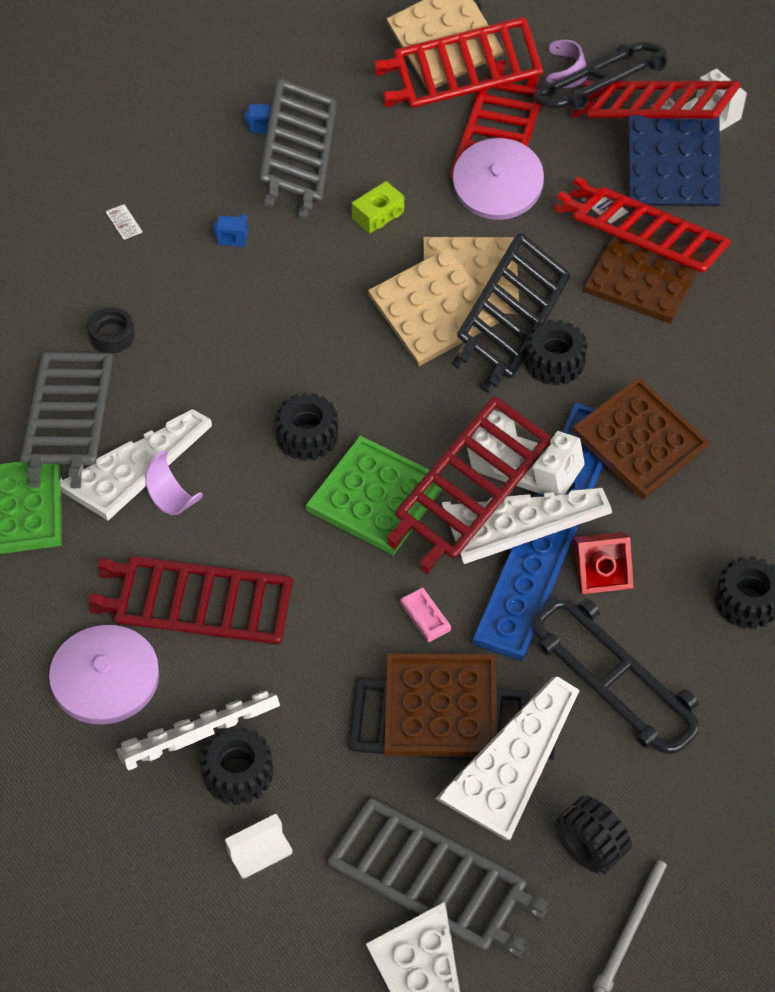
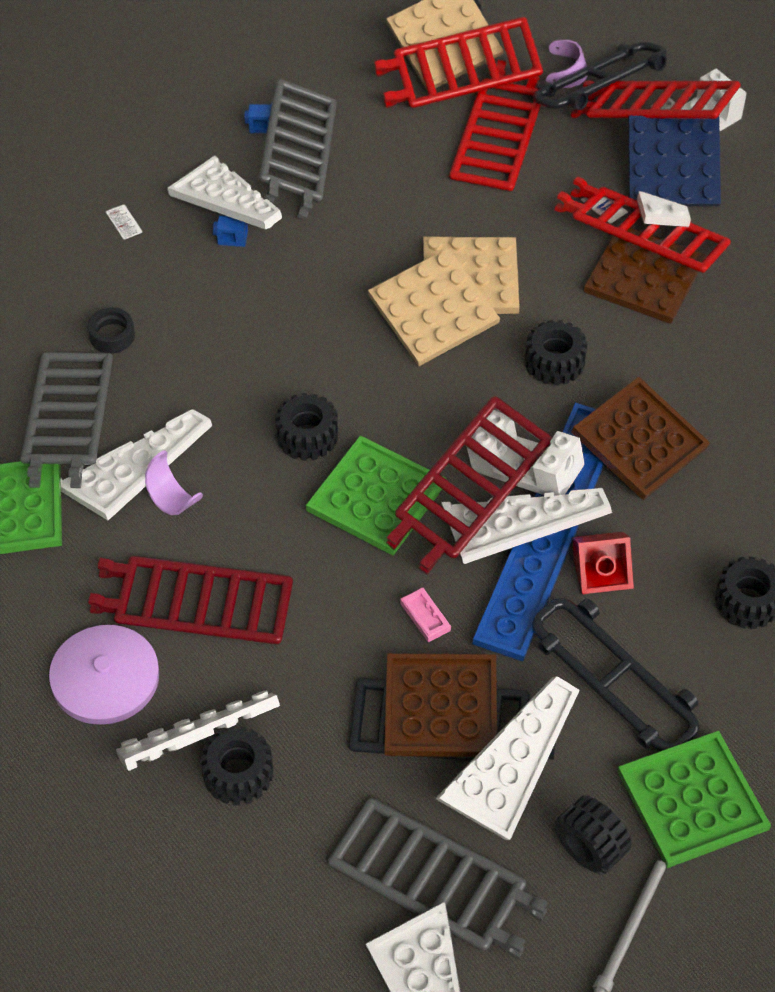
white panel [225,814,292,879] -> none
lime brick [352,181,404,234] -> none
black bar [451,233,570,393] -> none
lavender dish [453,138,544,220] -> none
none -> white wing [168,156,282,229]
none -> bright green plate [617,731,771,868]
none -> white wing [637,192,691,227]

